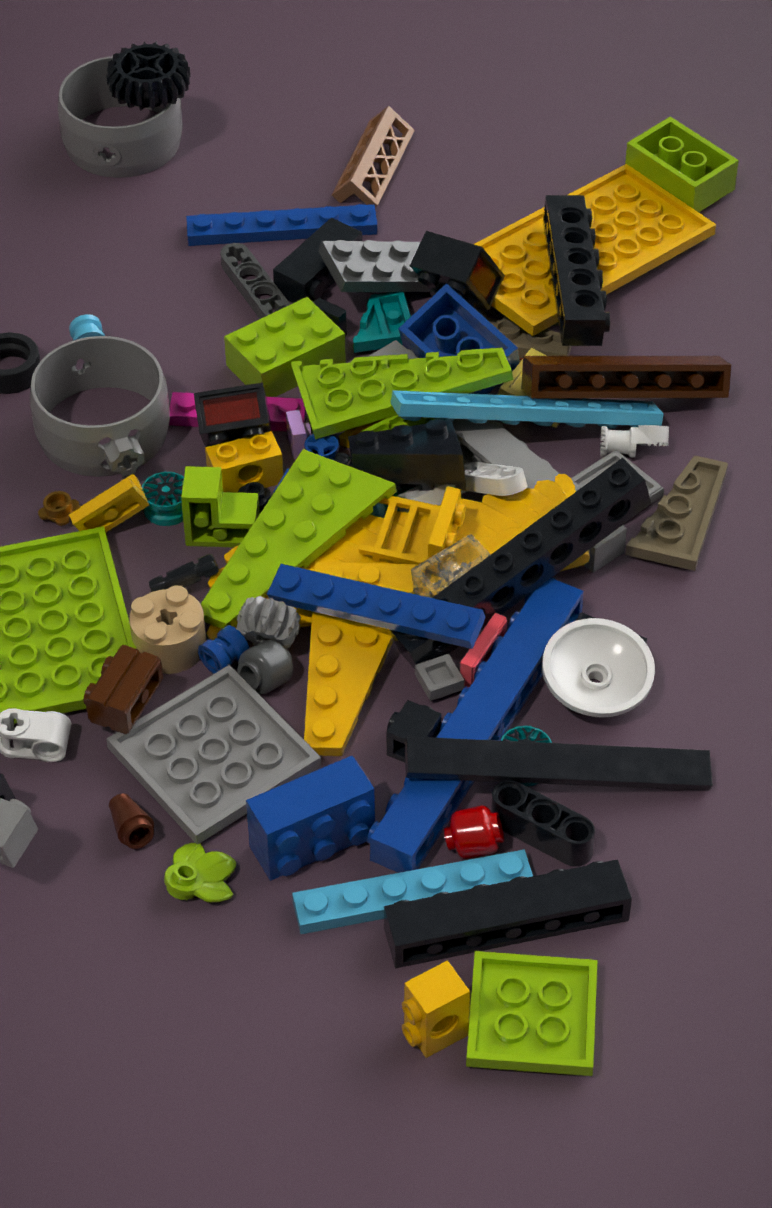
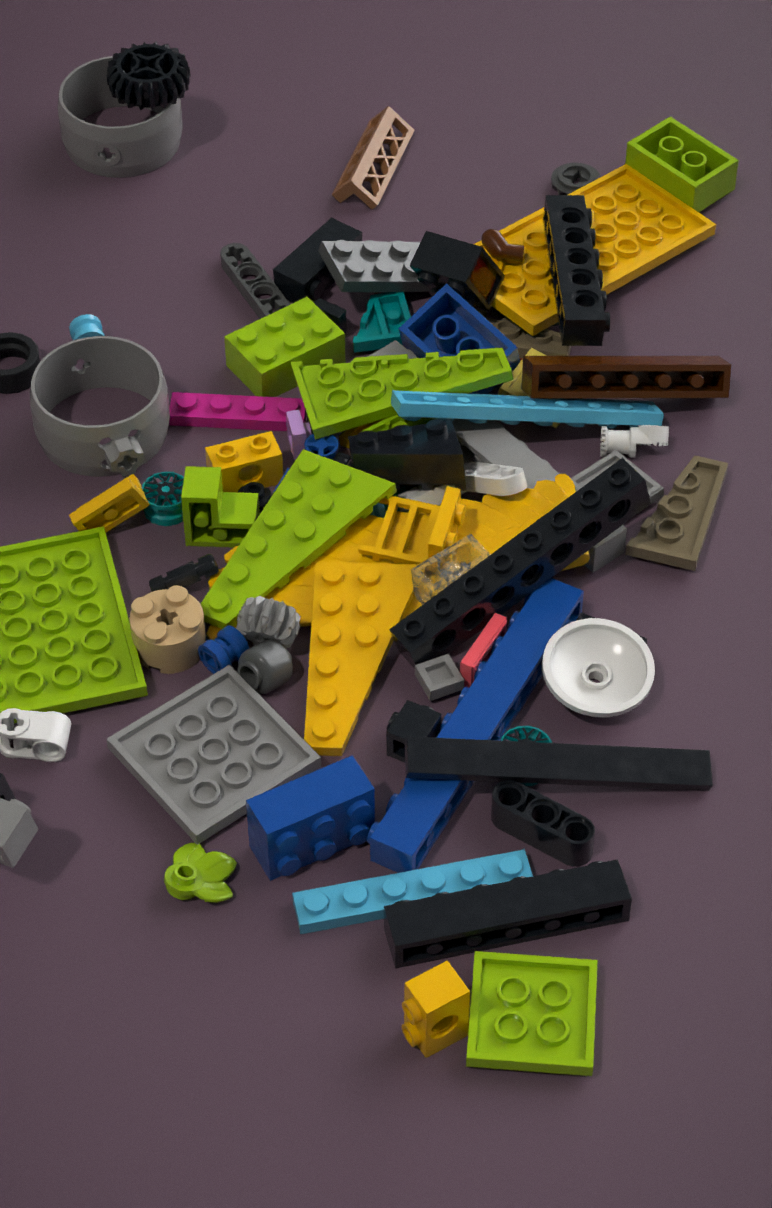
pearl gold plate [38,491,80,526] -> none
reddish brown brick [83,645,163,735] -> none
copper cone [109,793,154,849] -> none
blue plate [186,204,377,246] -> none
black piece [194,382,272,447] -> none
blue plate [267,564,486,649] -> none
red head [444,806,504,860] -> none
none -> reddish brown arm [481,229,524,262]
none -> dark grey gear [551,163,601,195]

